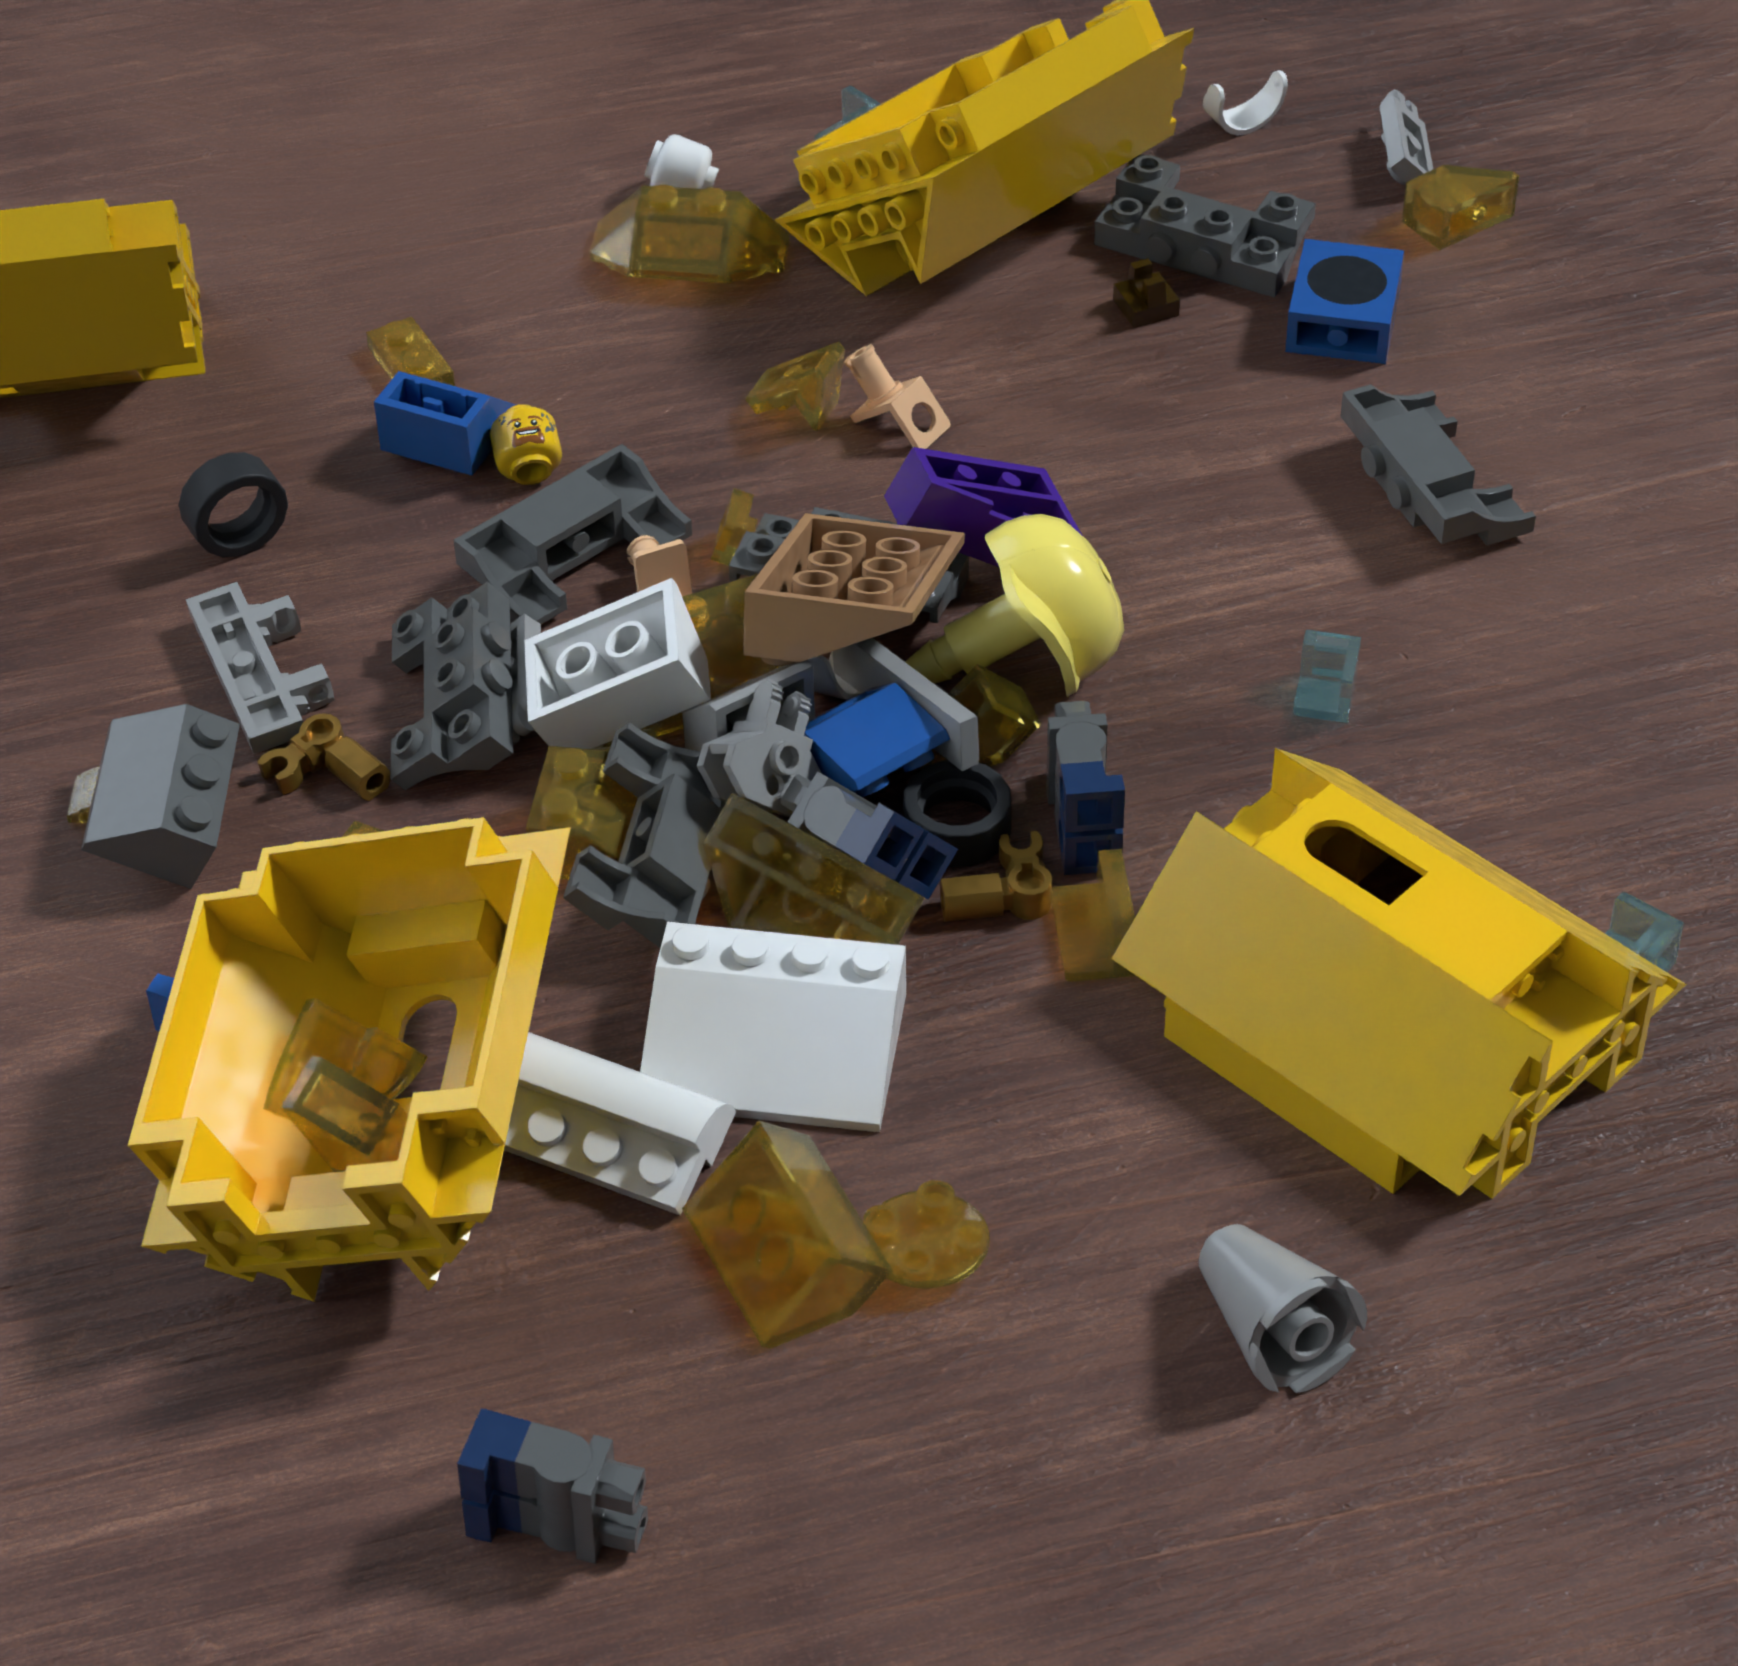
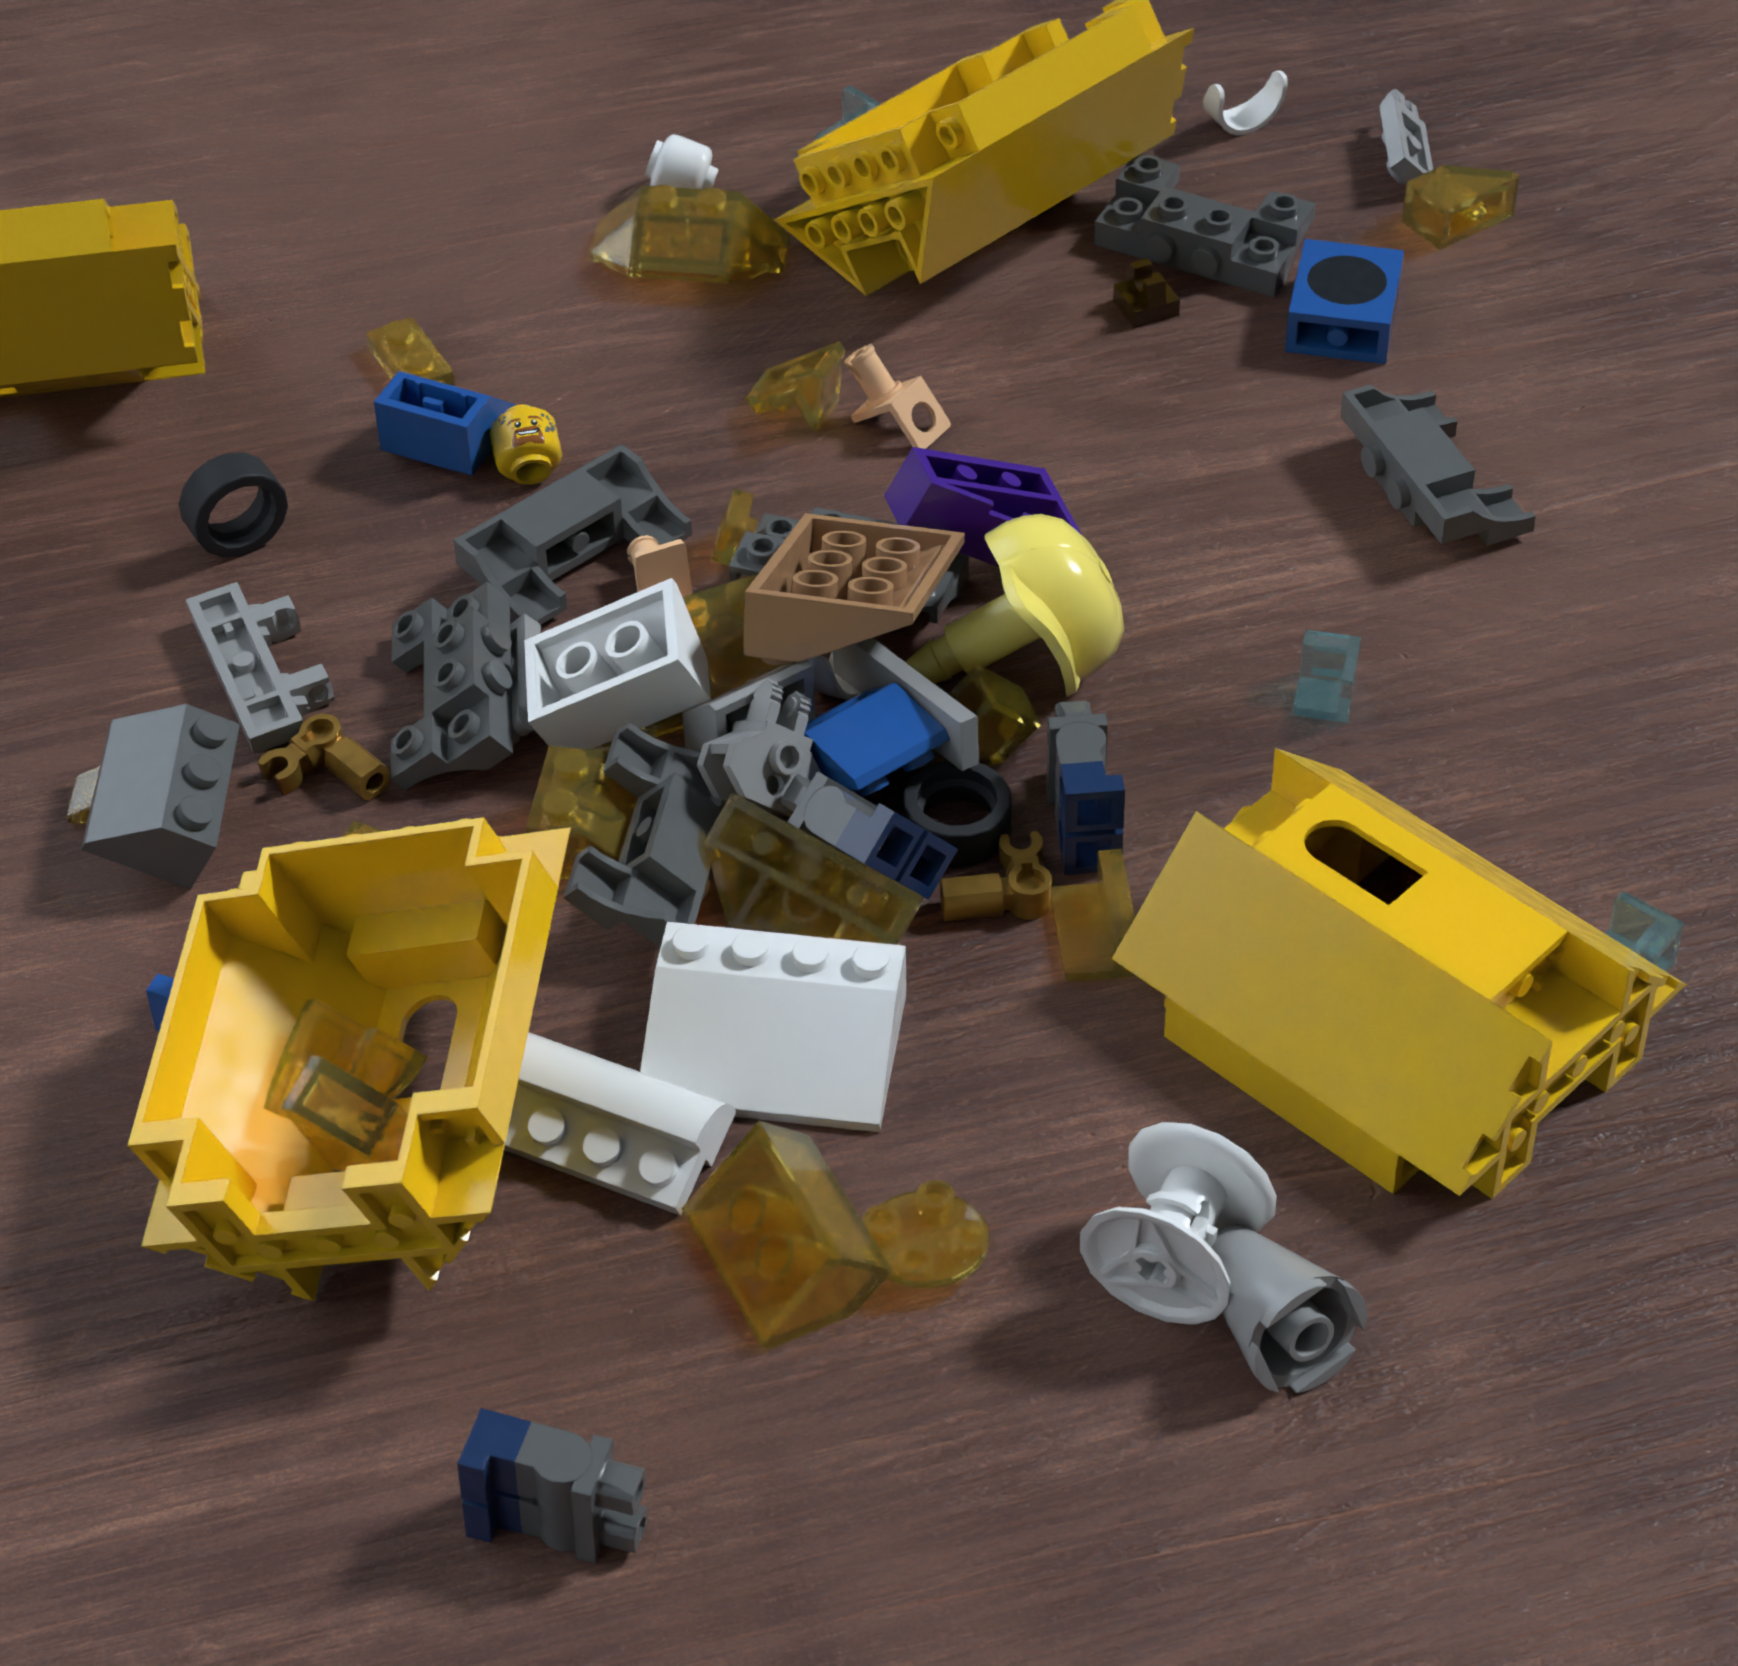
none -> white piece [1080,1122,1277,1325]

